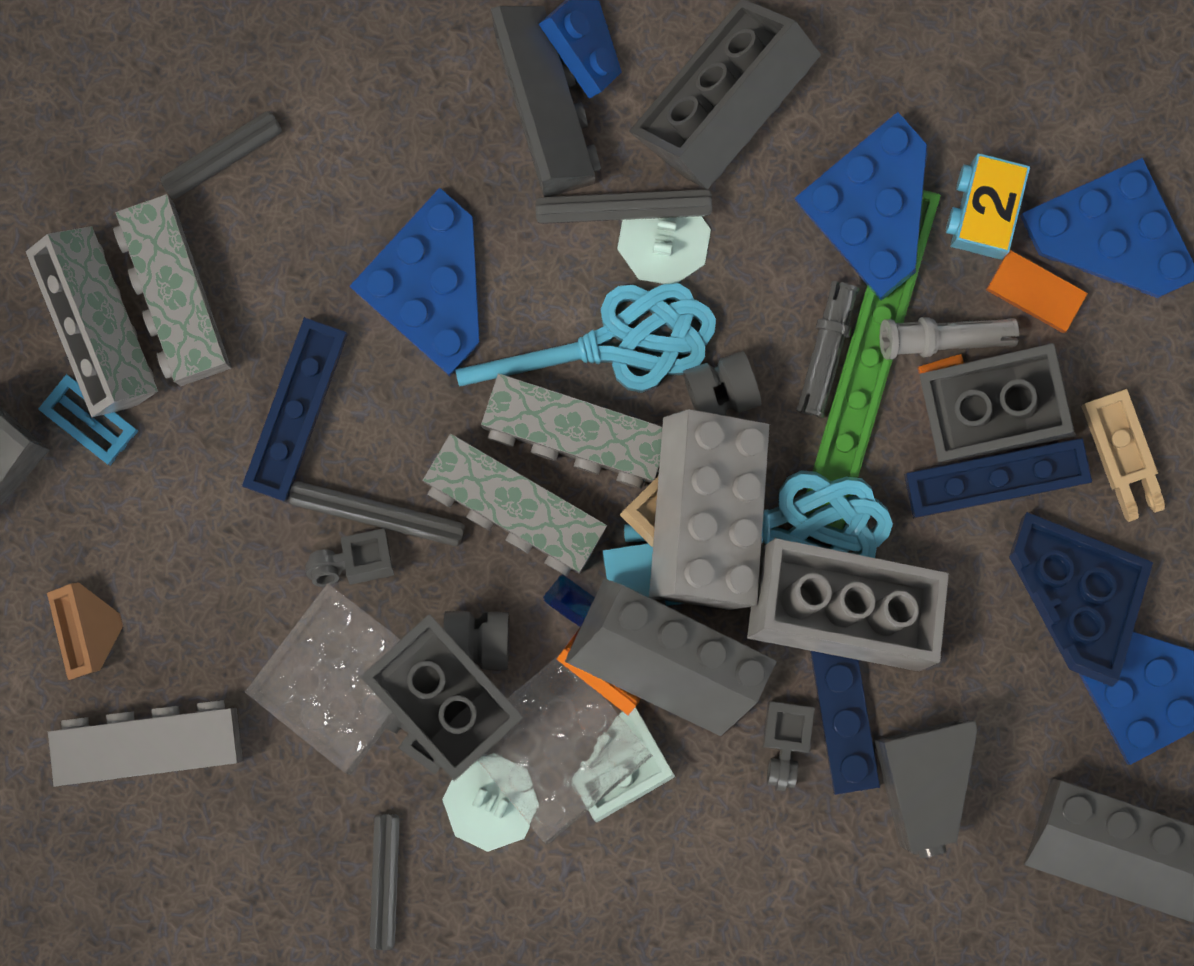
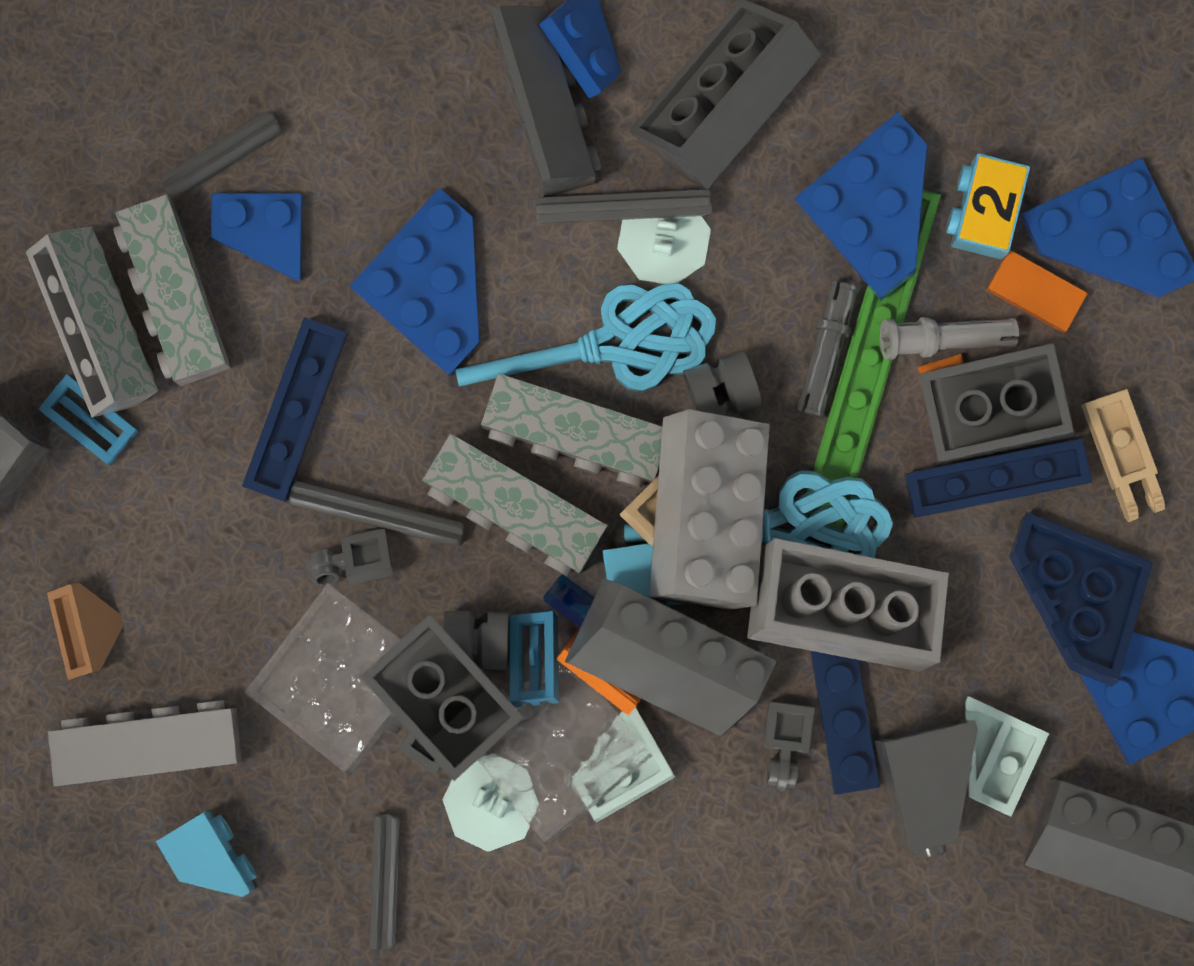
none -> medium azure slope [156,810,257,897]
none -> blue wing [211,193,303,281]
none -> dark azure tile [510,611,559,707]
none -> light aqua wing [965,696,1049,817]

